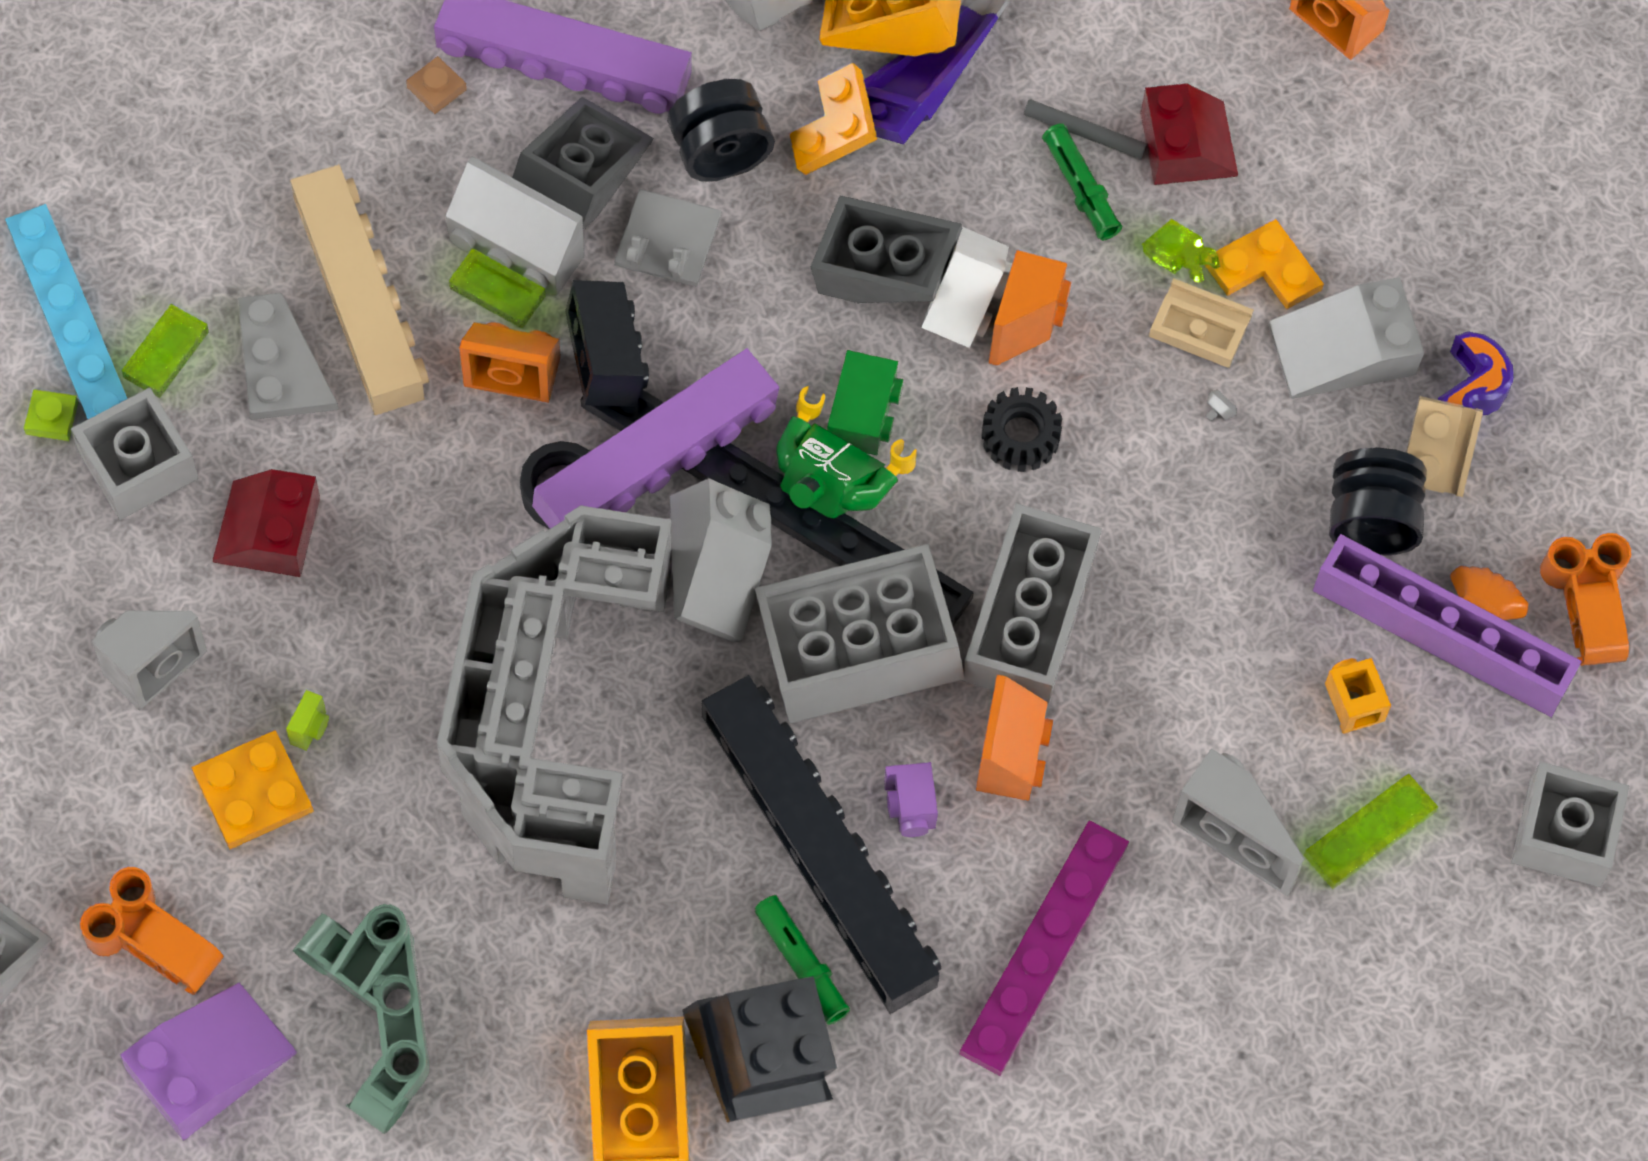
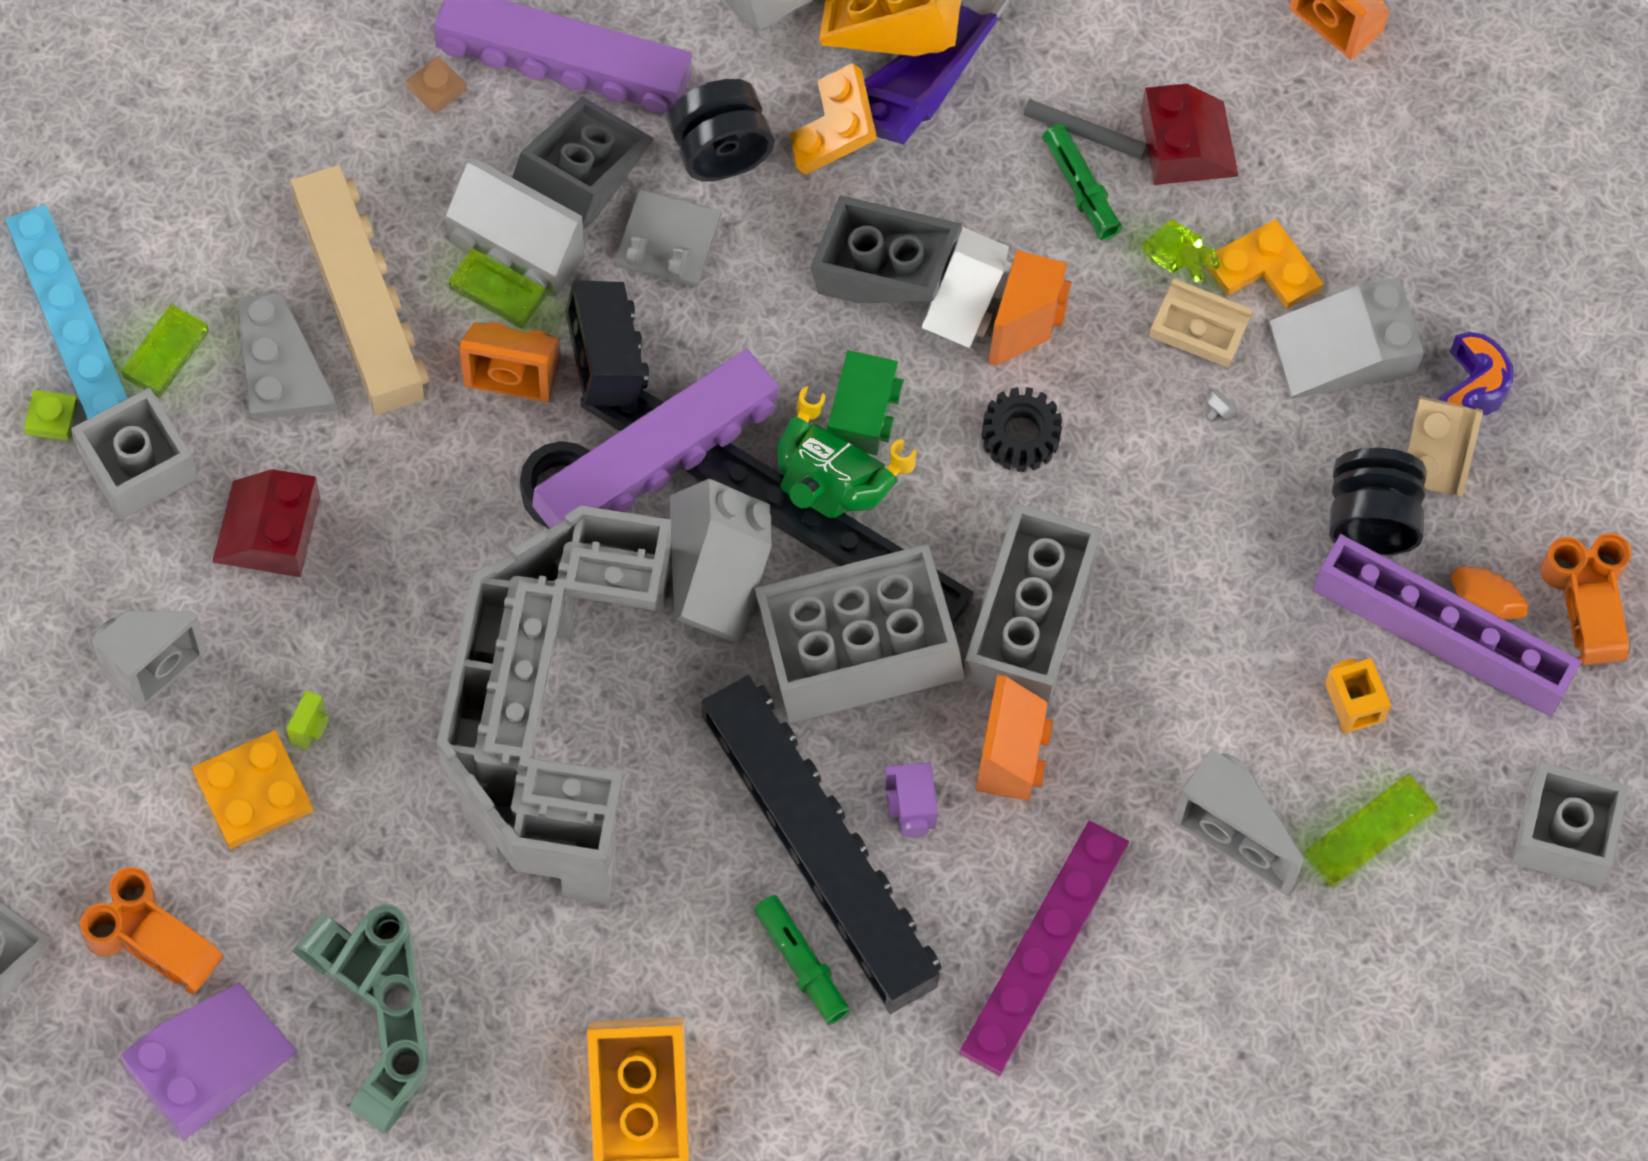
black piece [682,976,837,1123] -> none

